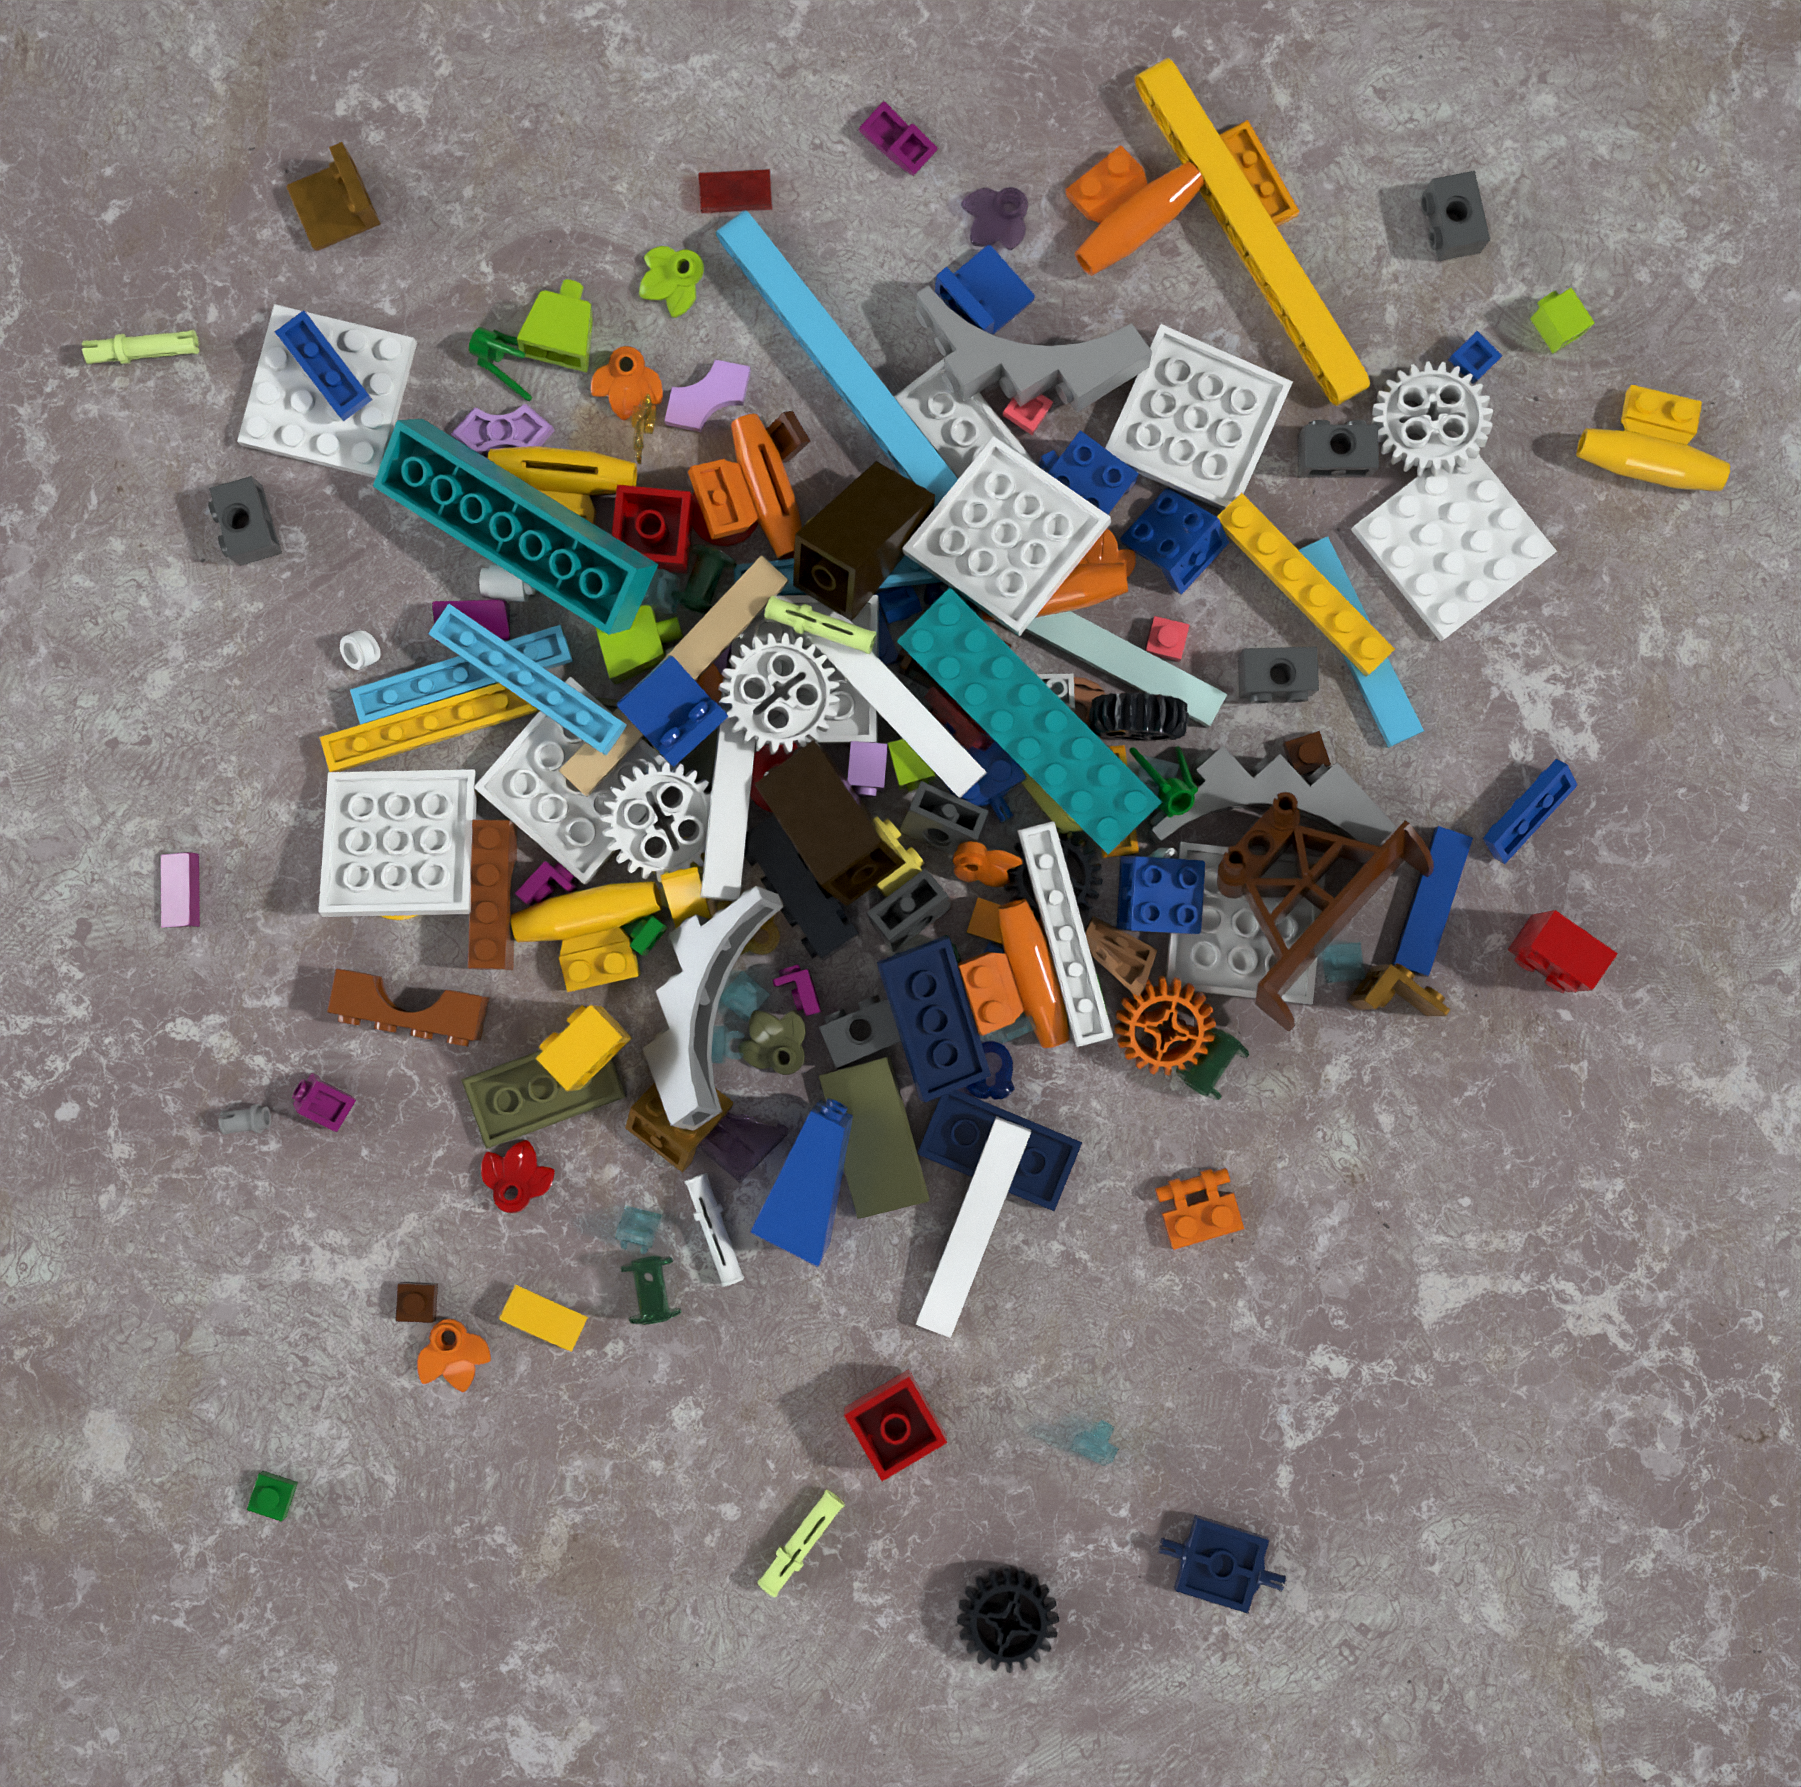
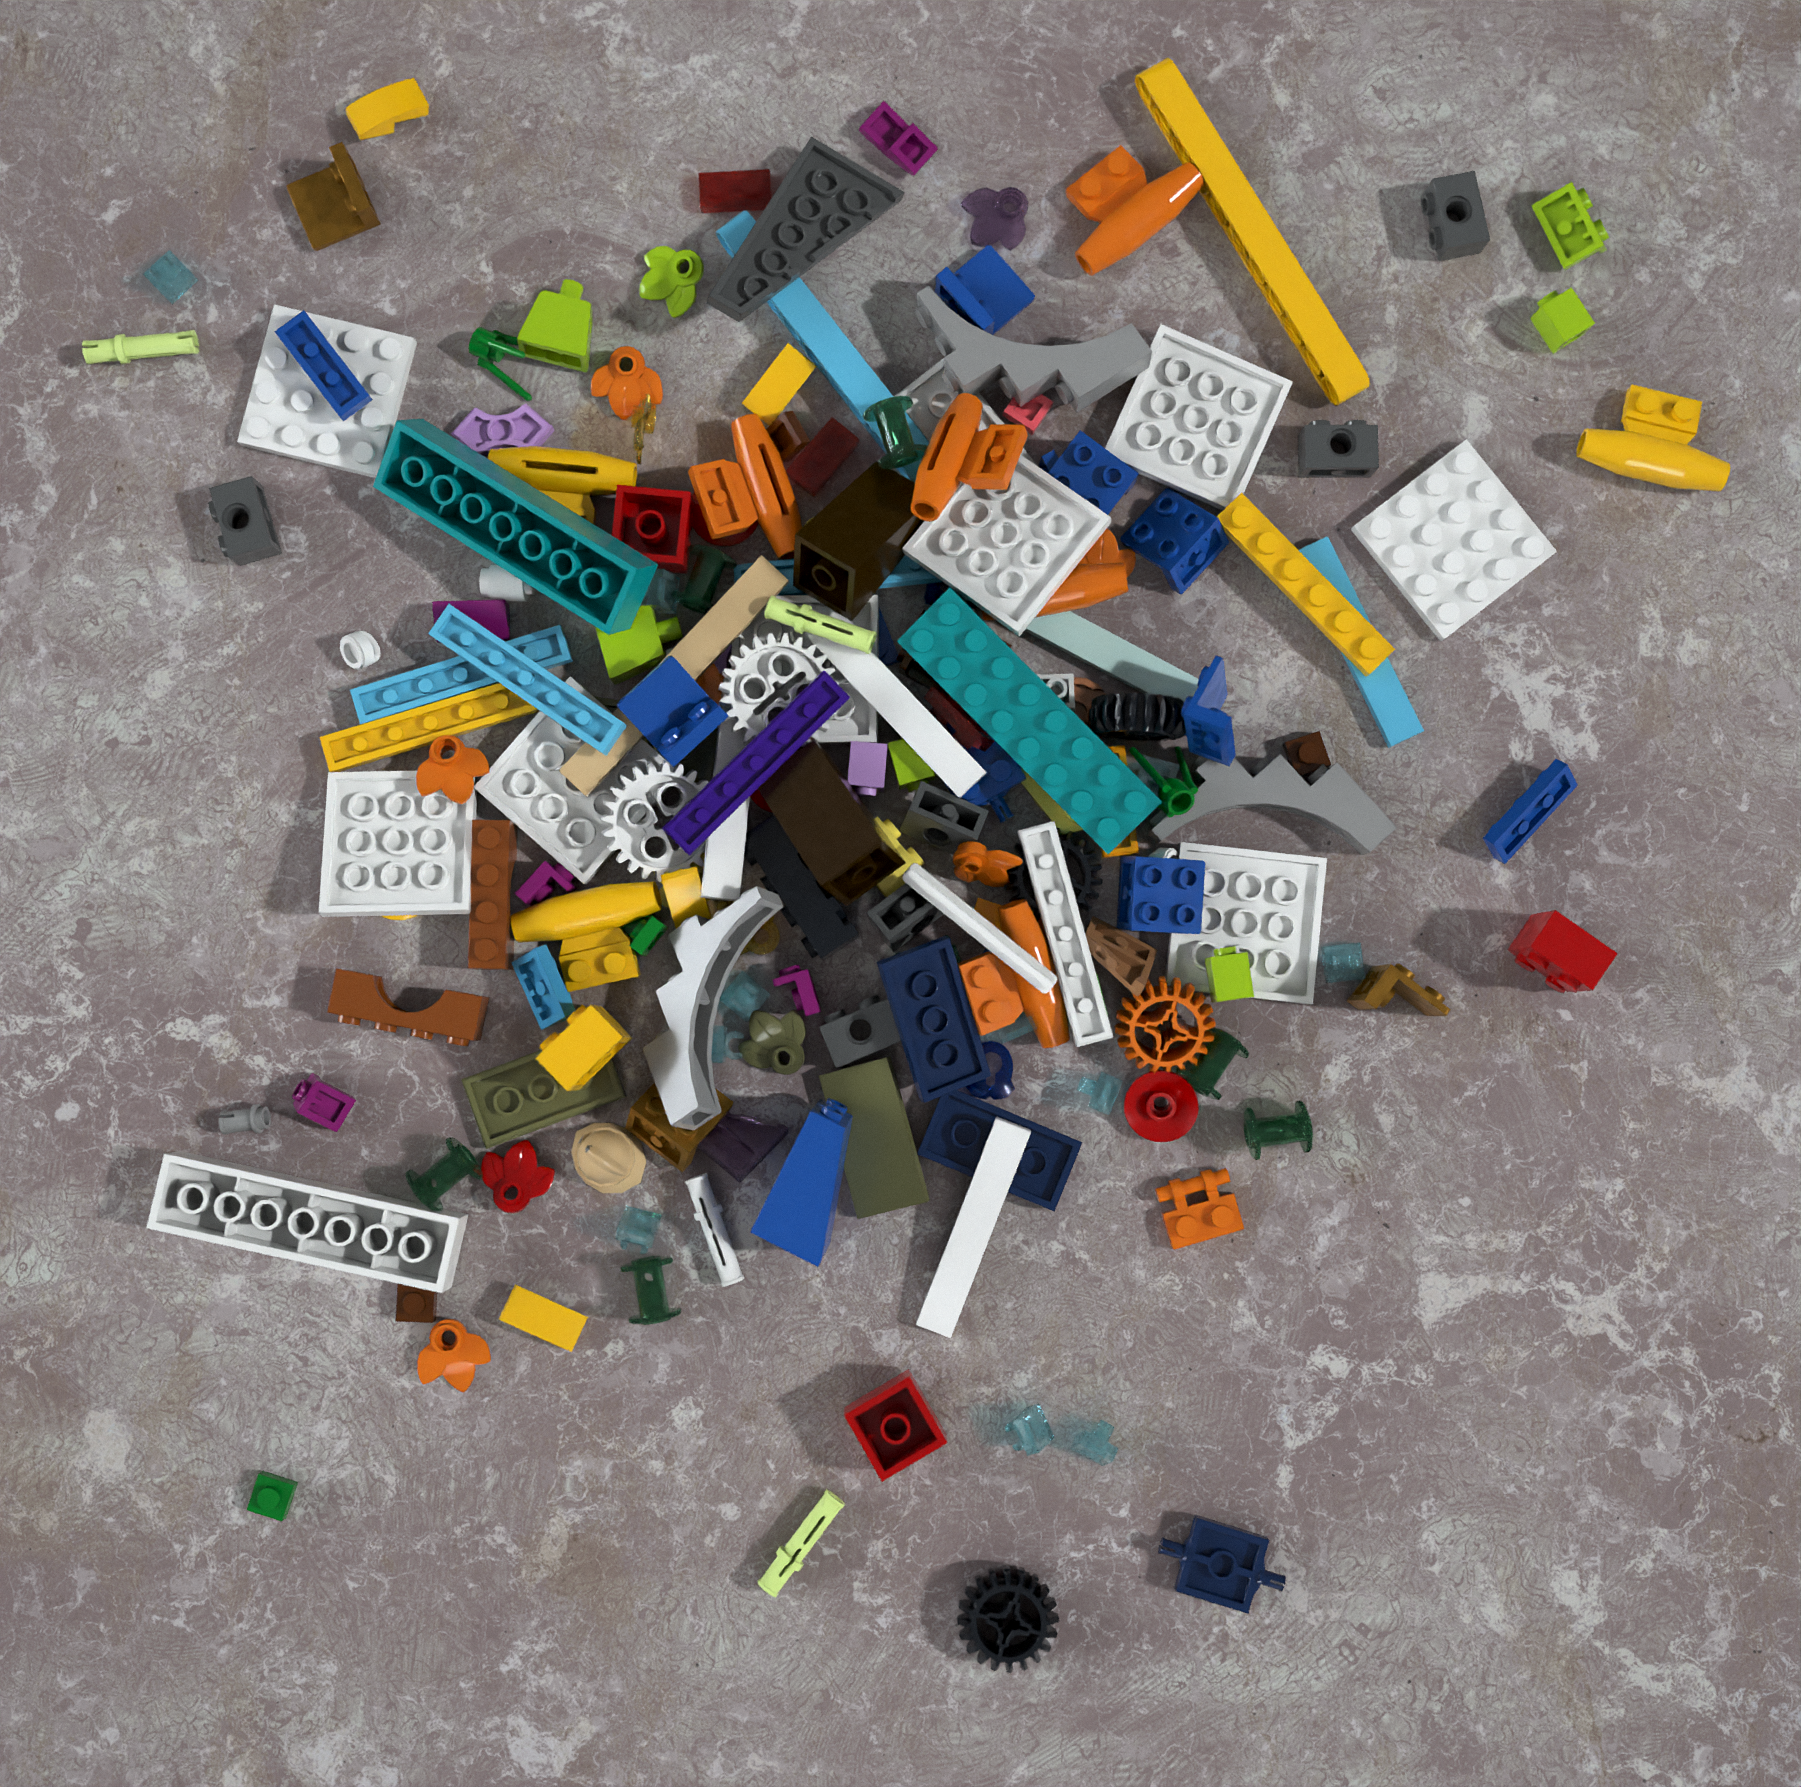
slope [161,852,200,928] -> none
lavender tile [664,360,751,432] -> none
blue plate [876,585,923,624] -> none
coral plate [1145,616,1190,662] -> none
reddish brown piece [1217,792,1434,1032] -> none
light orange tile [1219,120,1300,227] -> none
dark grey brick [1238,647,1319,704] -> none
white gear [1371,362,1493,477] -> none
blue tile [1391,826,1473,977] -> none
blue plate [1448,331,1503,385] -> none
none -> clear light blue tile [143,250,198,304]
none -> white brick [146,1151,468,1293]
none -> yellow slope [346,78,429,140]
none -> clear green hose [406,1137,483,1211]
none -> orange plate [416,735,490,804]
none -> dark azure bracket [512,945,575,1030]
none -> tan piece [571,1123,646,1193]
none -> dark purple tile [662,670,850,855]
none -> dark grey wing [707,136,905,322]
none -> yellow slope [742,342,817,426]
none -> clear red plate [786,417,860,498]
none -> clear green hose [863,396,927,469]
none -> white axle [902,863,1058,994]
none -> orange plate [911,393,1028,521]
none -> clear light blue tile [1004,1403,1055,1456]
none -> clear light blue tile [1077,1072,1123,1115]
none -> red dish [1124,1070,1199,1142]
none -> blue bracket [1181,656,1236,766]
none -> lime brick [1205,946,1254,1003]
none -> clear green hose [1243,1101,1313,1160]
none -> lime bracket [1531,182,1610,270]

